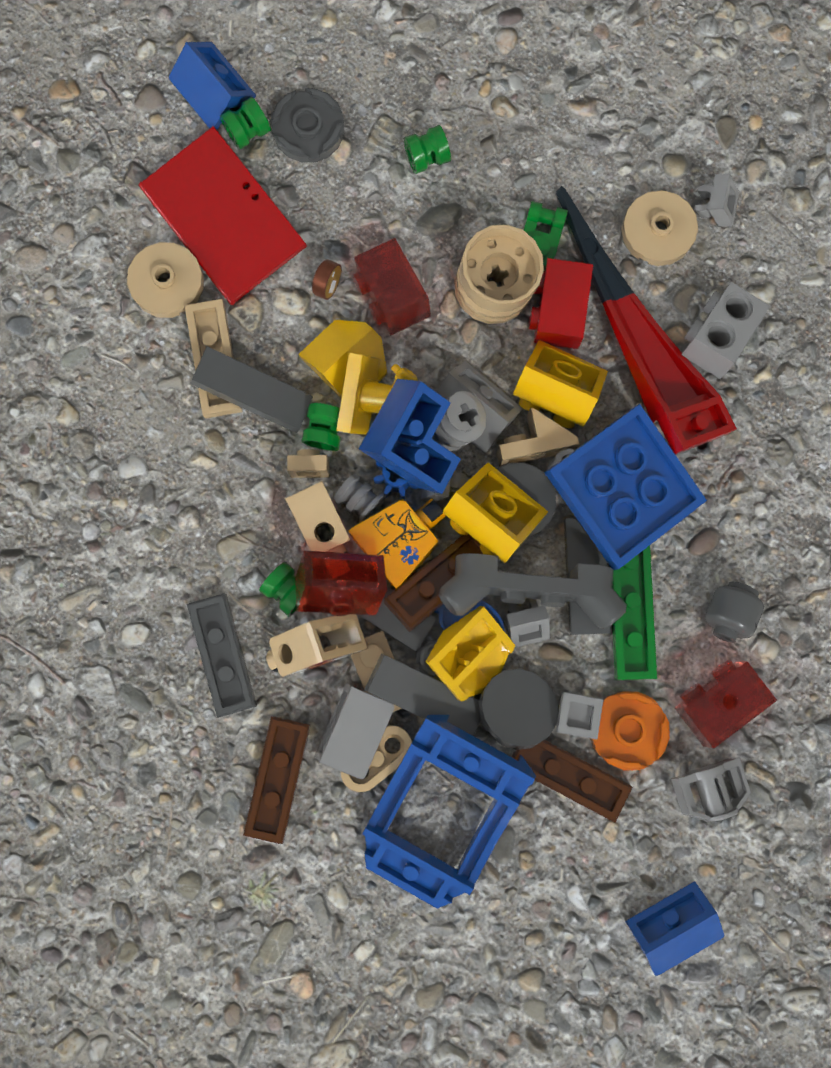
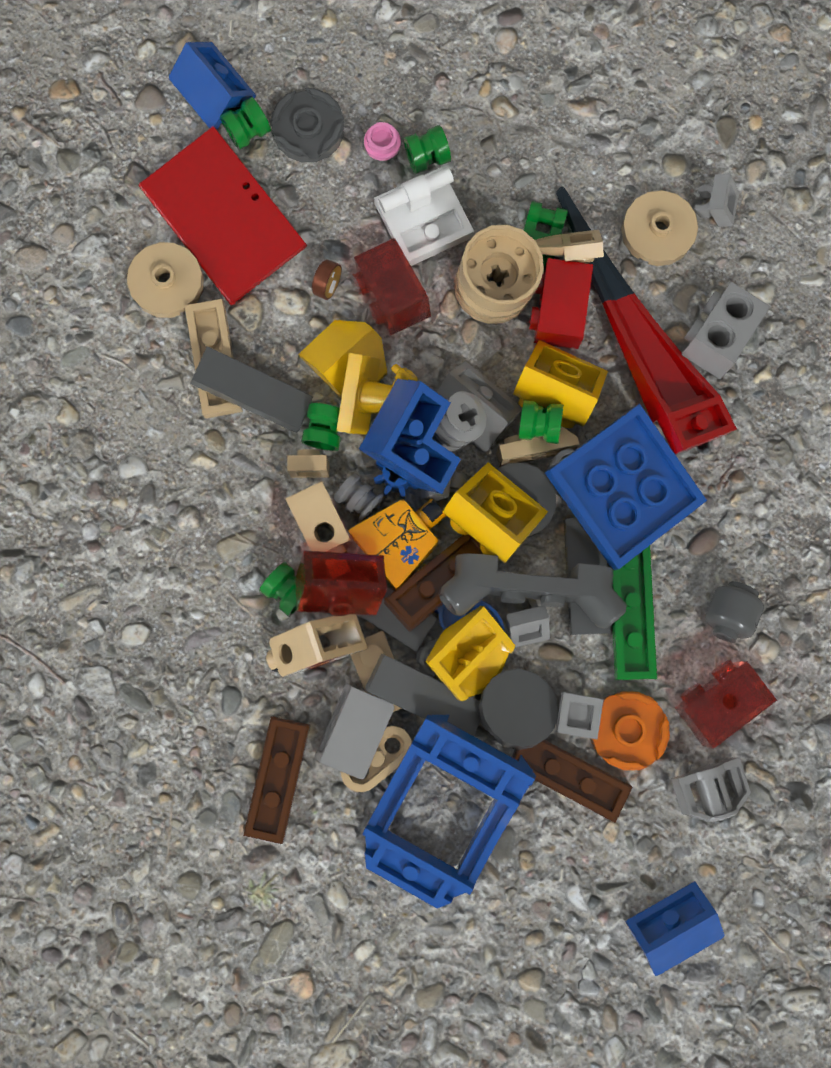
dark grey tile [187,593,257,718] -> none
none -> bright pink plate [364,122,401,161]
none -> white plate [374,167,474,268]
none -> green wheel [519,400,564,444]
none -> tan plate [535,230,604,263]

